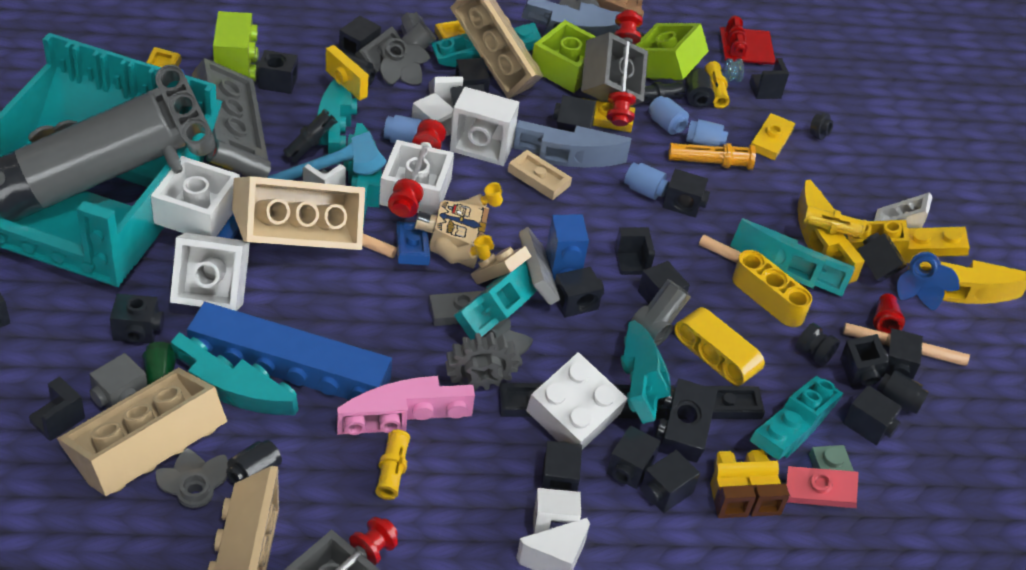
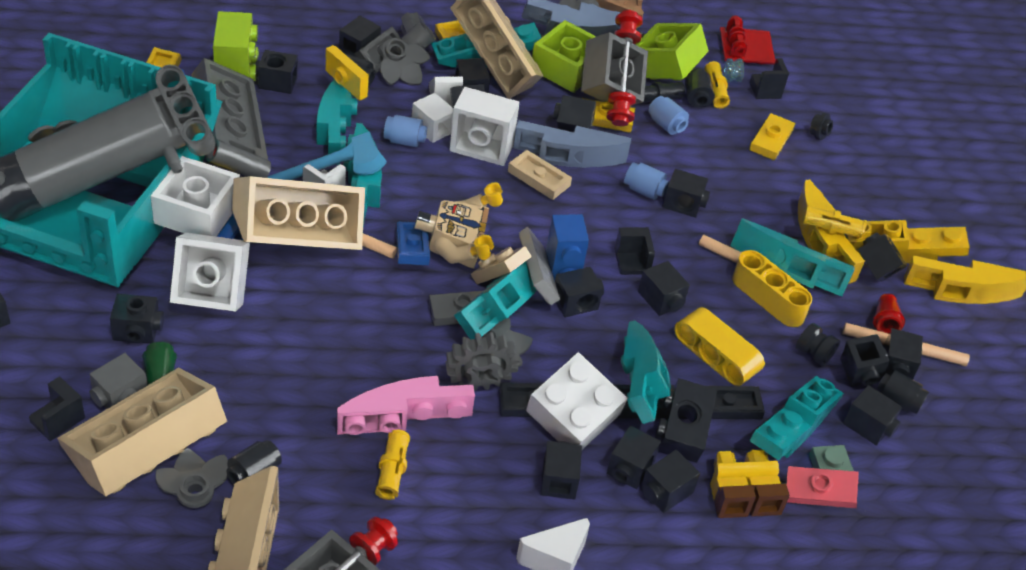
teal slope [171,332,299,415] -> none
blue brick [187,301,392,400] -> none
black pin [283,109,337,163] -> none
white brick [379,119,454,218] -> none
white panel [533,488,581,534] -> none
dark grey piece [631,279,691,346] -> none
light orange pin [668,143,756,170] -> none
medium blue brick [686,119,728,146] -> none
white slope [874,192,932,228] -> none
blue plate [897,252,960,311] -> none

